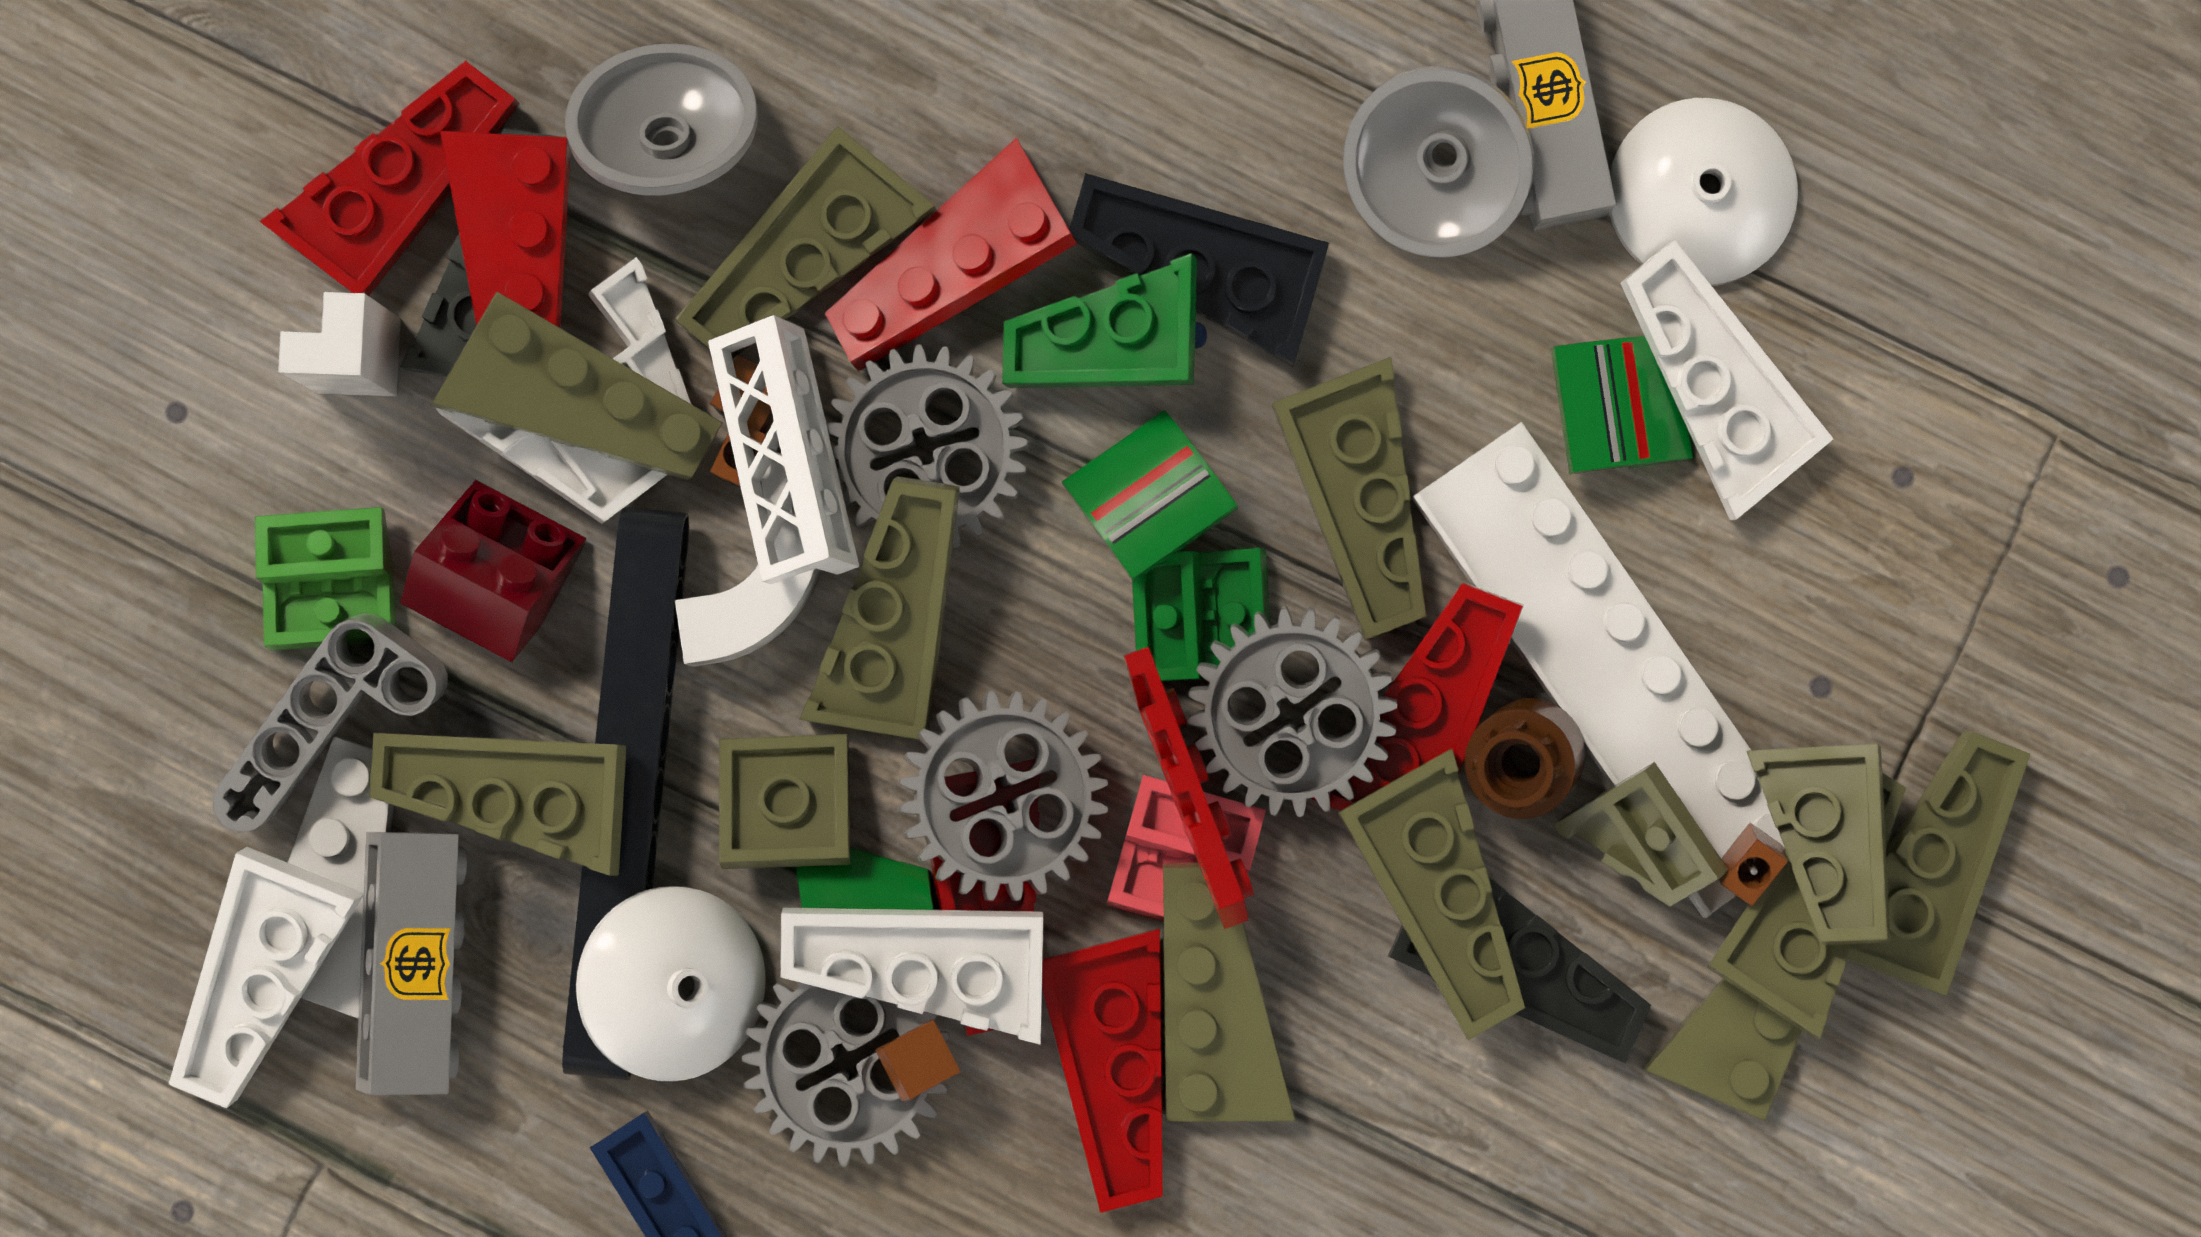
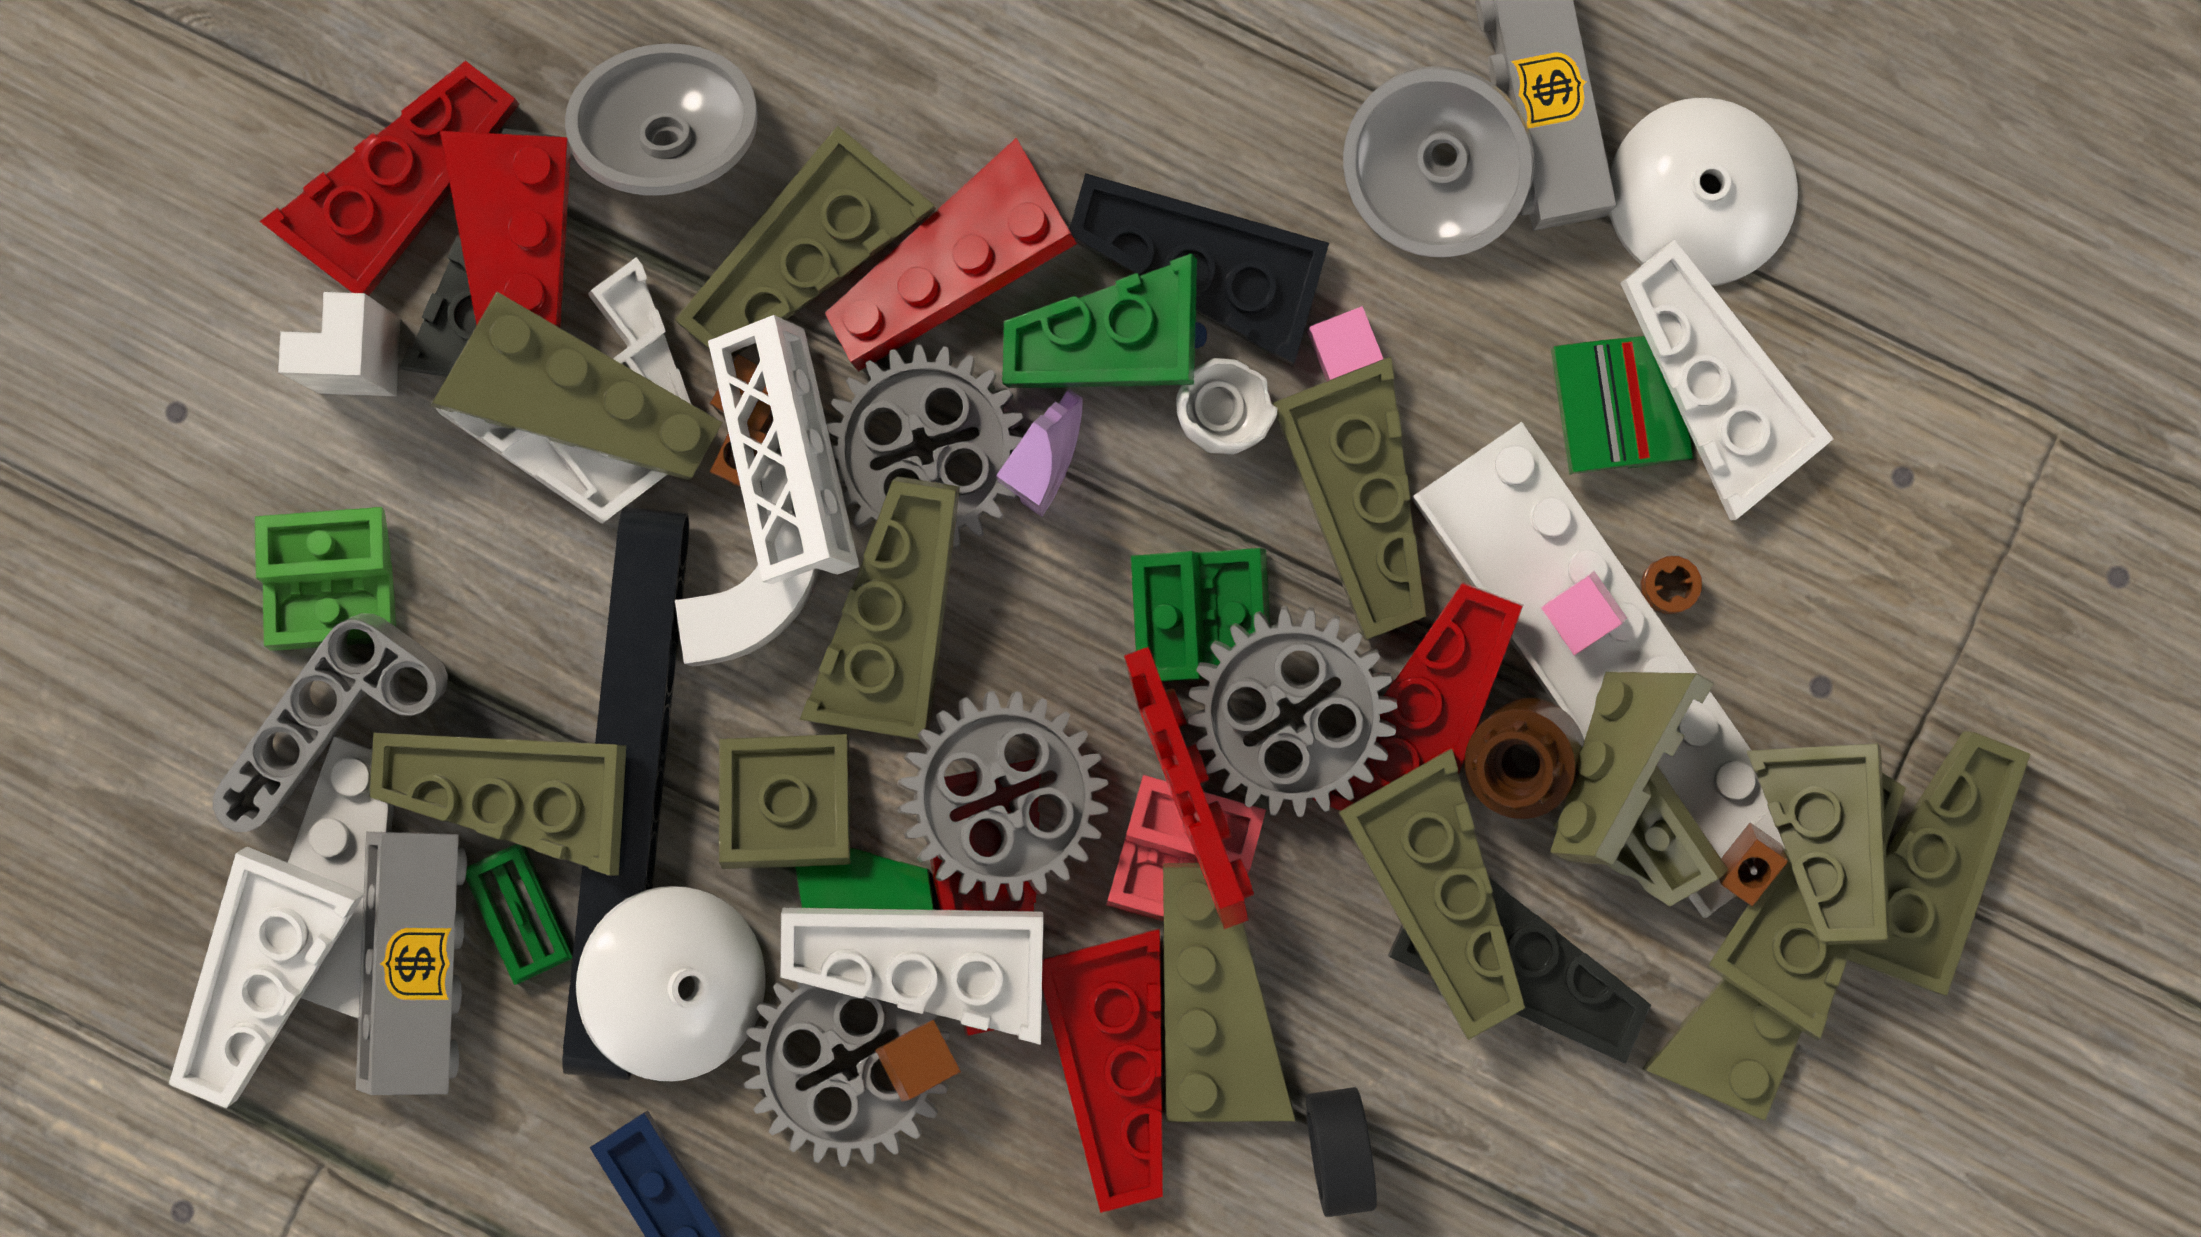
dark red slope [400,479,587,663] -> none
green slope [1062,410,1238,582] -> none
none -> green tile [465,844,573,985]
none -> lavender slope [996,389,1083,517]
none -> white hair [1176,358,1278,455]
none -> black tyre [1306,1087,1377,1217]
none -> bright pink piece [1307,306,1383,382]
none -> bright pink piece [1541,571,1627,655]
none -> olive wing [1550,672,1714,865]
none -> dark orange bush [1640,556,1702,614]

